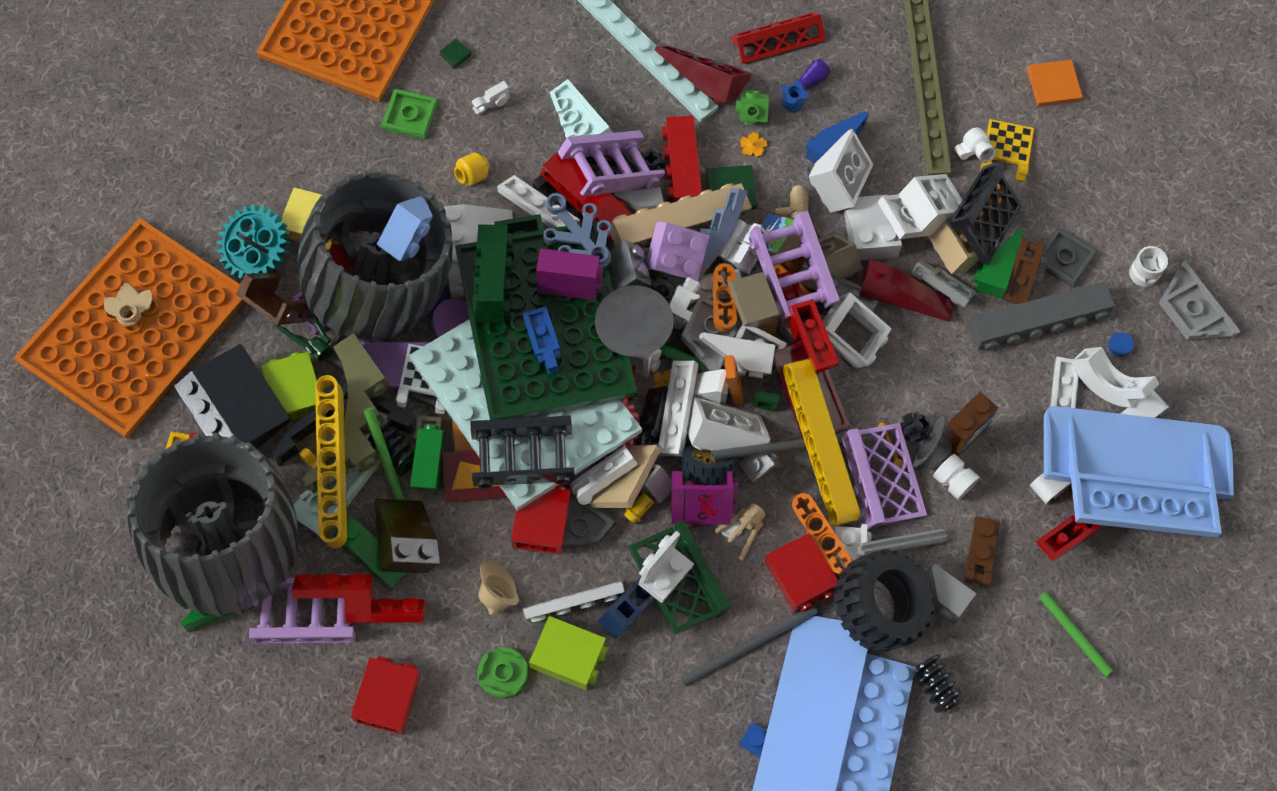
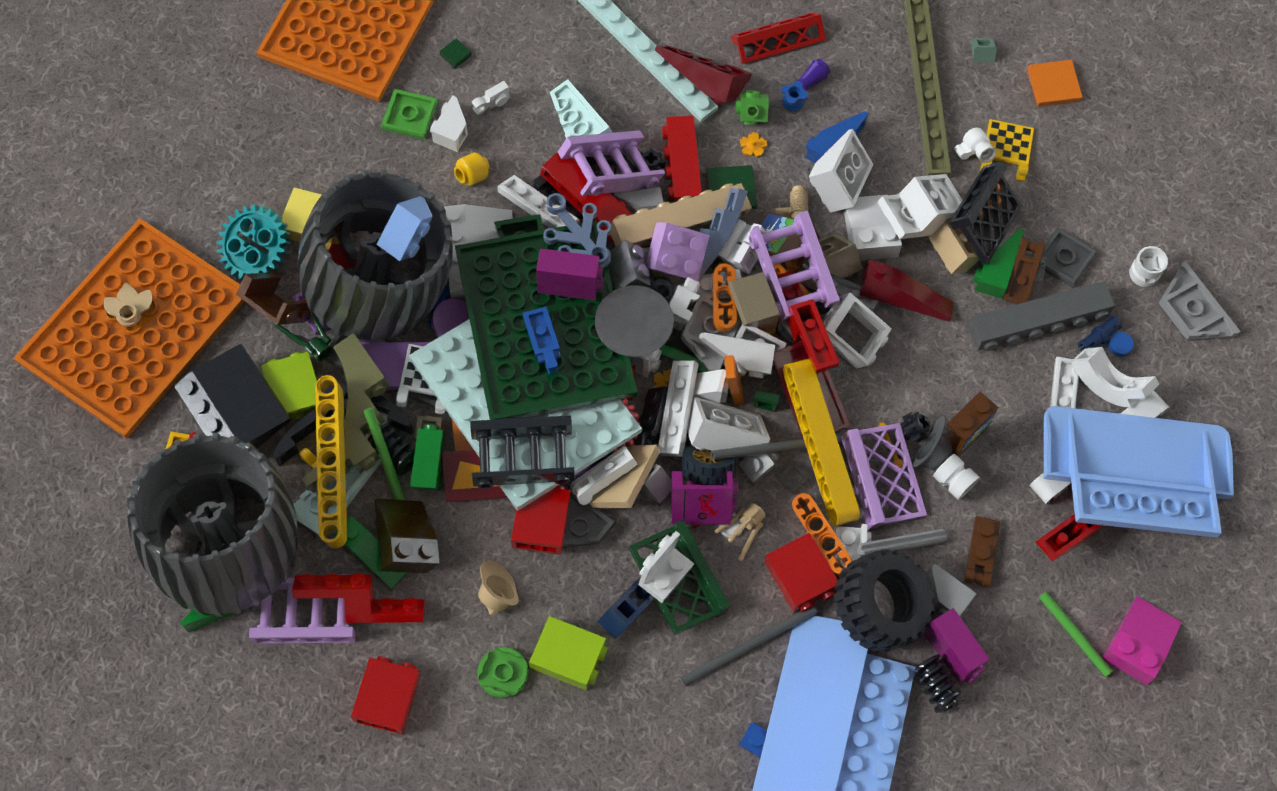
dark green wedge [473,224,513,323] -> none
white plate [522,581,624,622] -> none
yellow pin [624,492,655,524] -> none
light grey hinge [911,259,976,307] -> none
none -> white slope [430,95,468,152]
none -> magenta brick [924,608,990,685]
none -> sand green slope [972,38,997,63]
none -> dark blue pin [1078,316,1122,352]
none -> dark pink slope [1102,596,1182,685]

